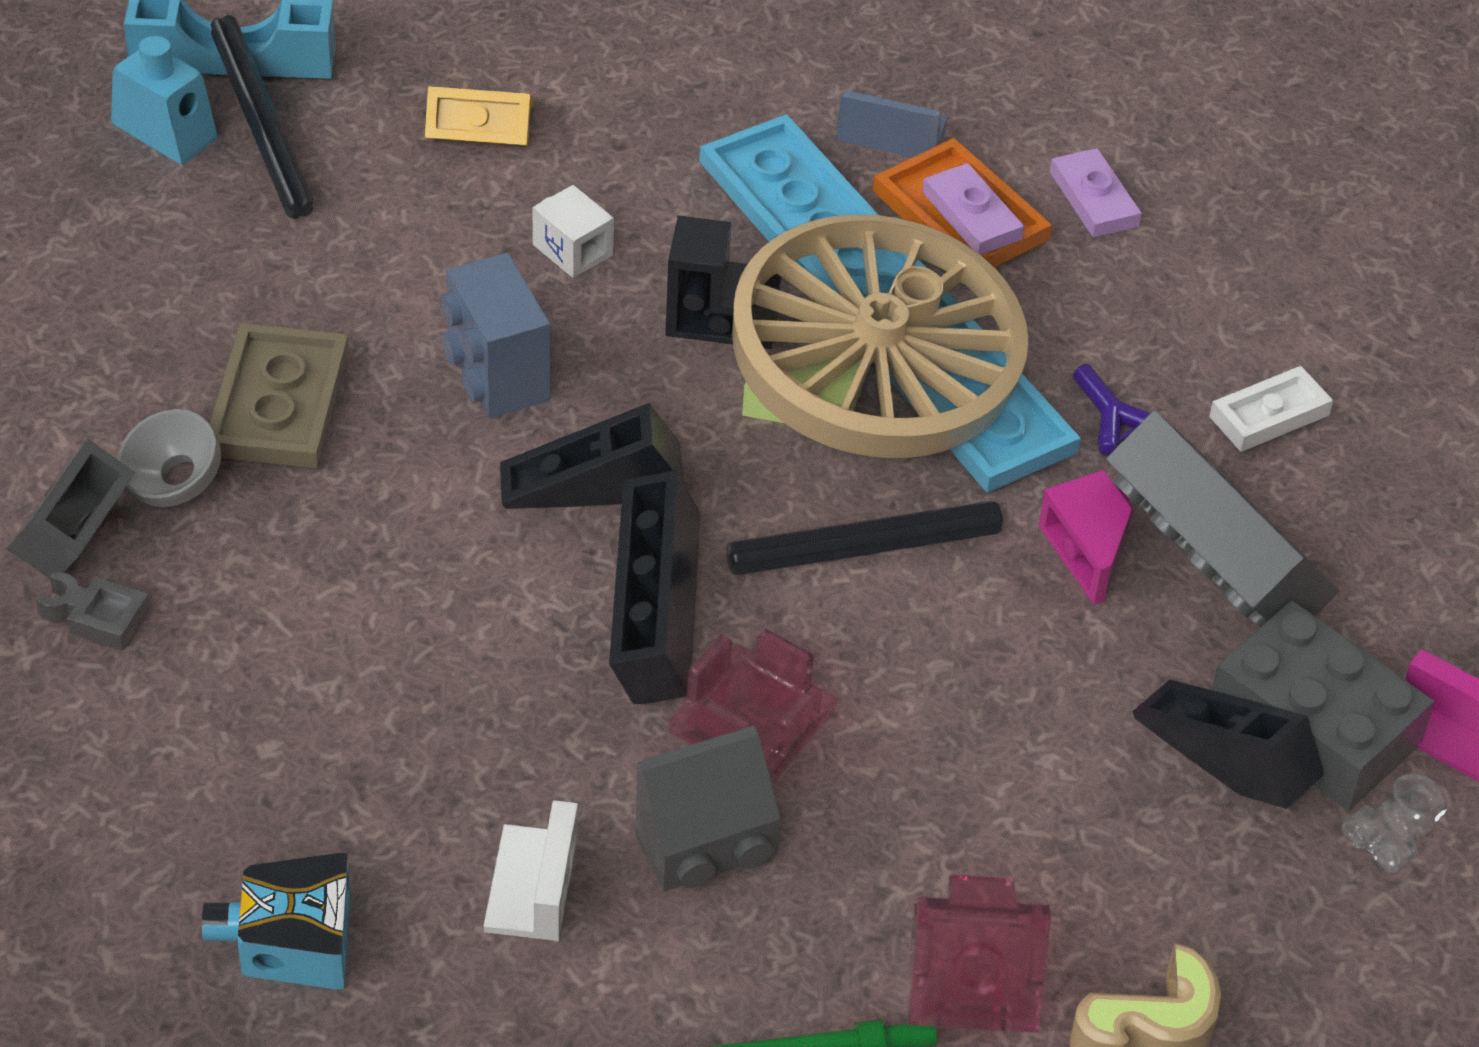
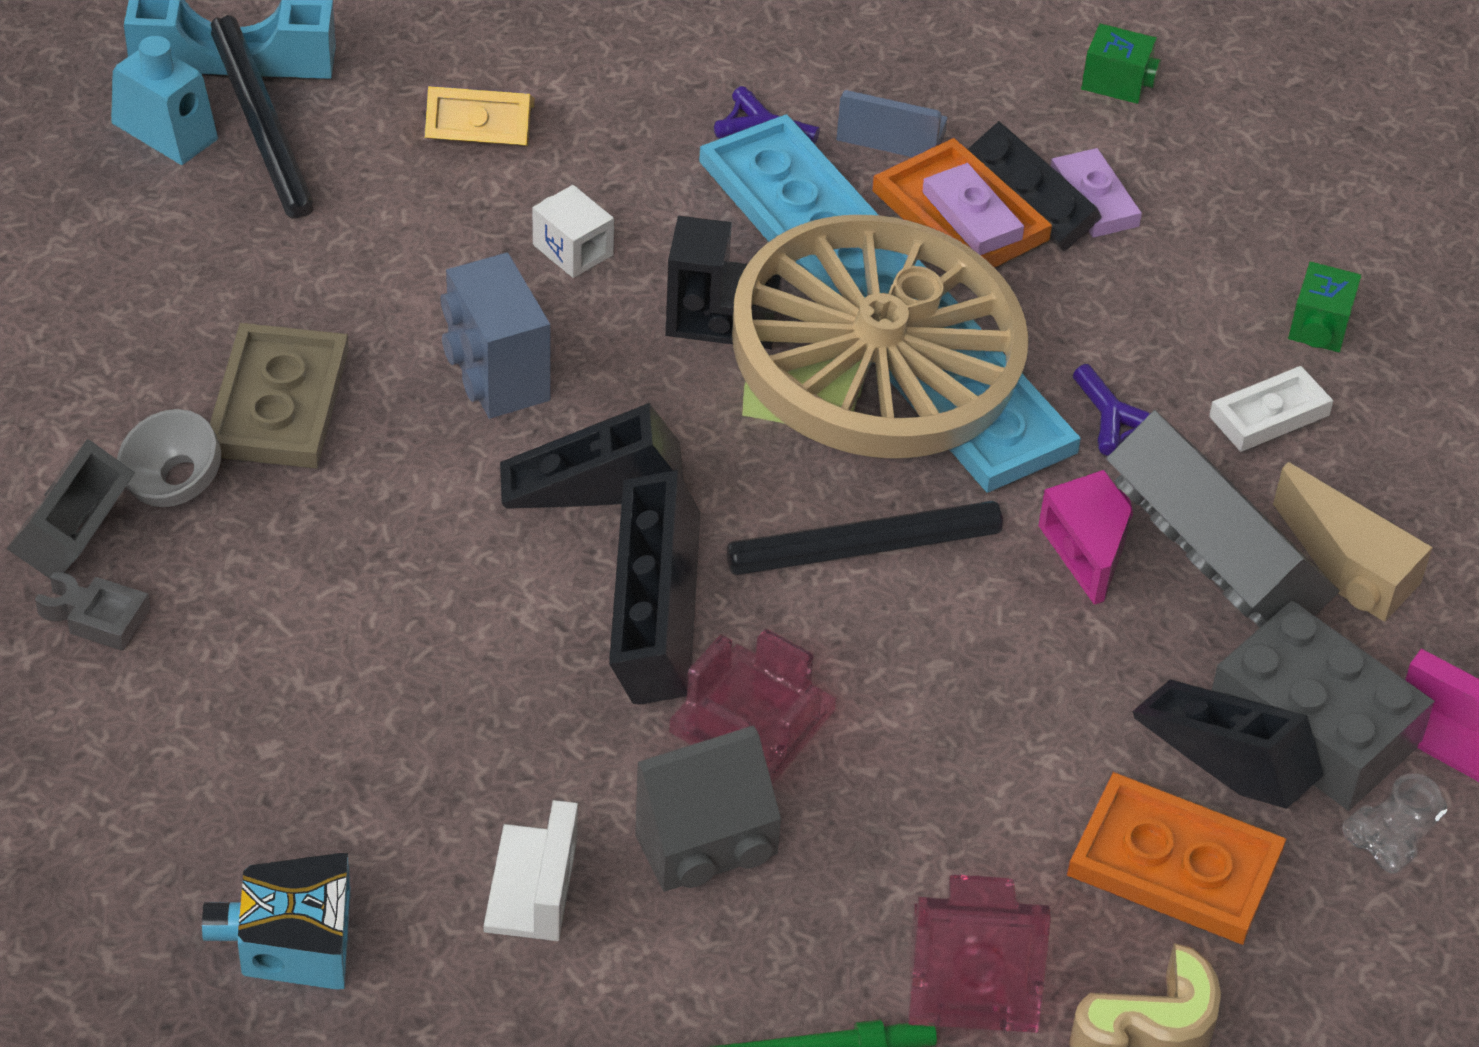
none -> dark purple piece [714,86,820,144]
none -> black plate [967,121,1102,251]
none -> orange plate [1067,772,1287,945]
none -> green brick [1081,23,1161,104]
none -> tan slope [1273,462,1433,622]
none -> green brick [1288,261,1362,353]

